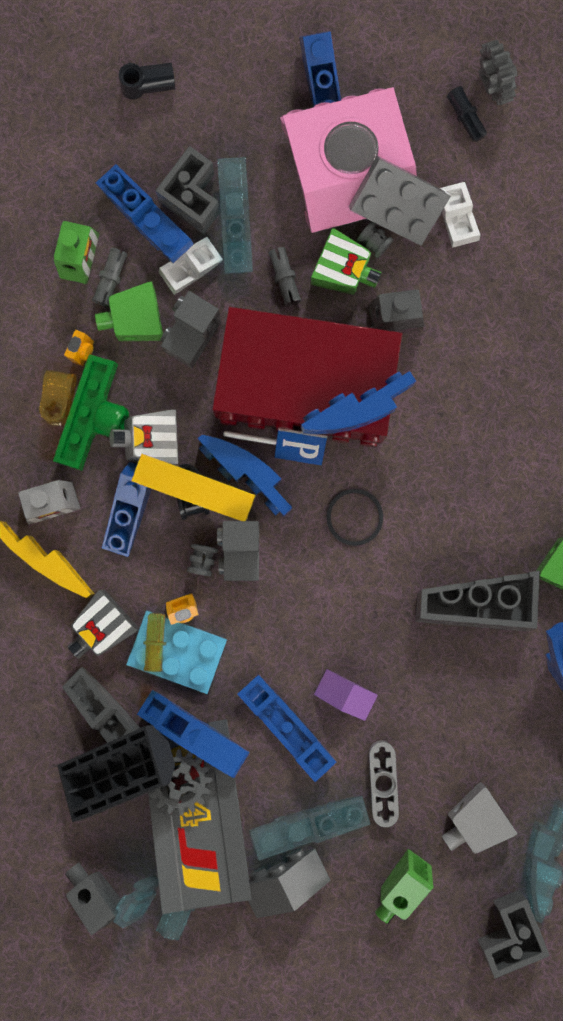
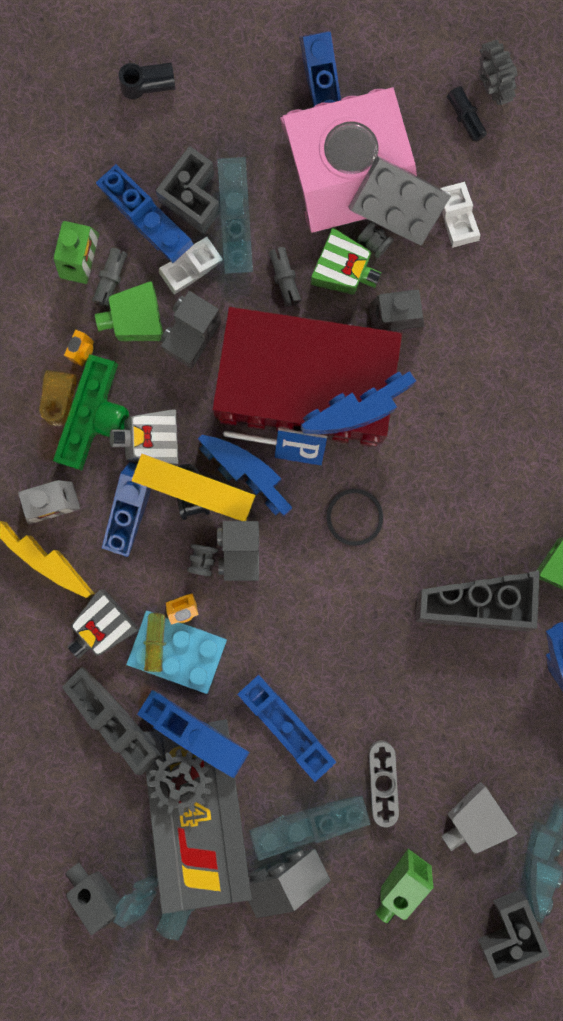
black piece [57,725,175,822] -> none
medium lavender slope [314,669,378,721] -> none

